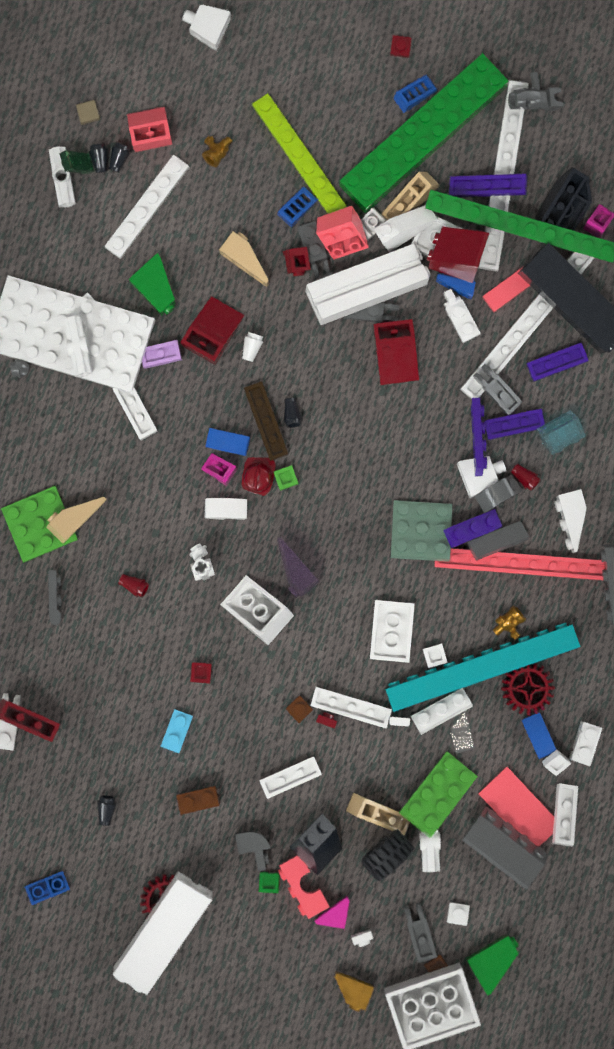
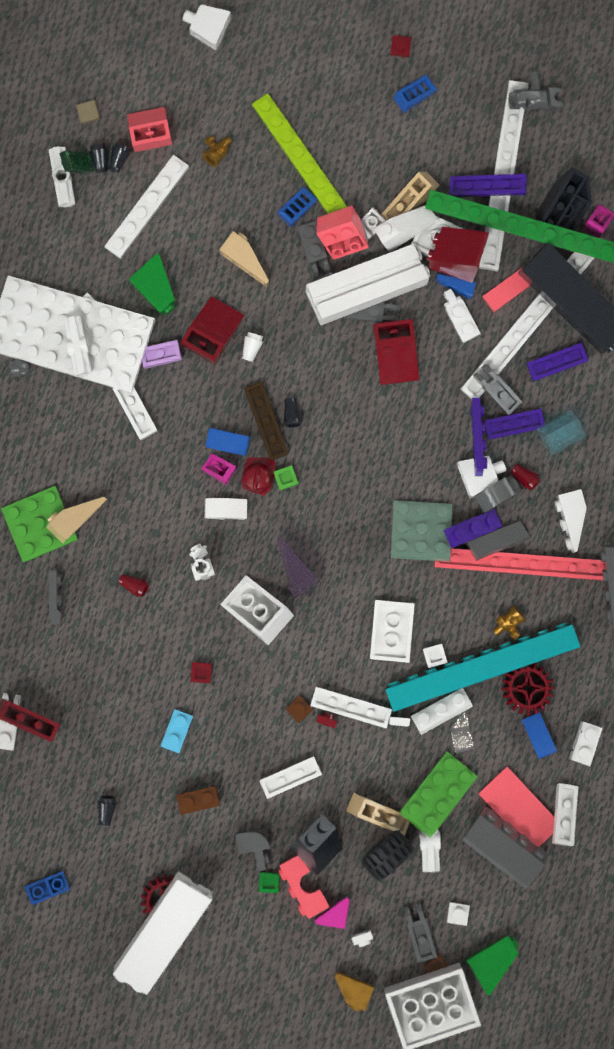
dark red brick [283,247,311,277] -> none
green brick [339,53,509,214] -> none
white plate [542,750,571,776] -> none

